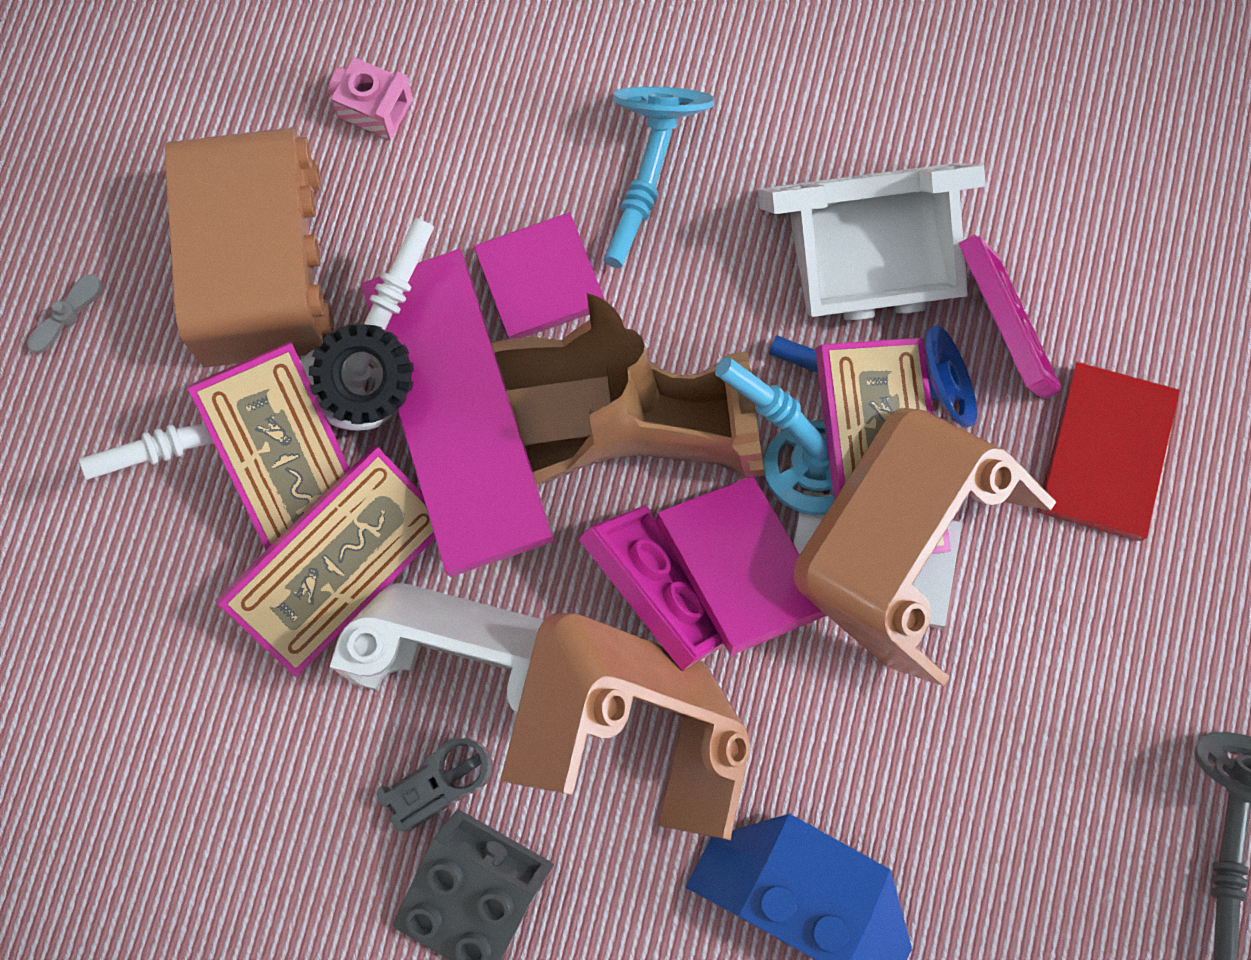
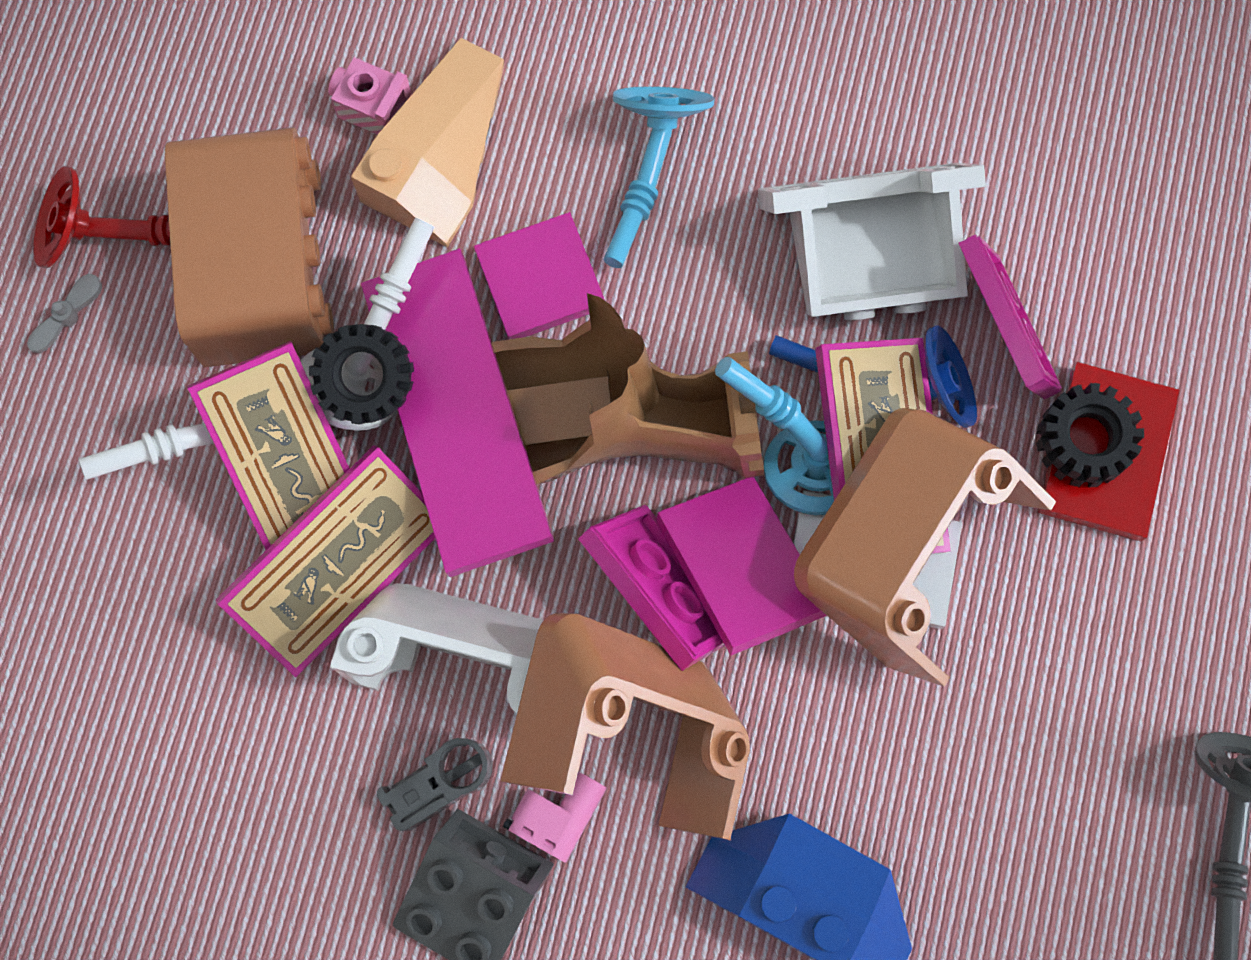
none -> red dish [33,166,170,268]
none -> light nougat wedge [351,38,504,248]
none -> bright pink piece [502,772,607,863]
none -> black tyre [1036,383,1144,488]

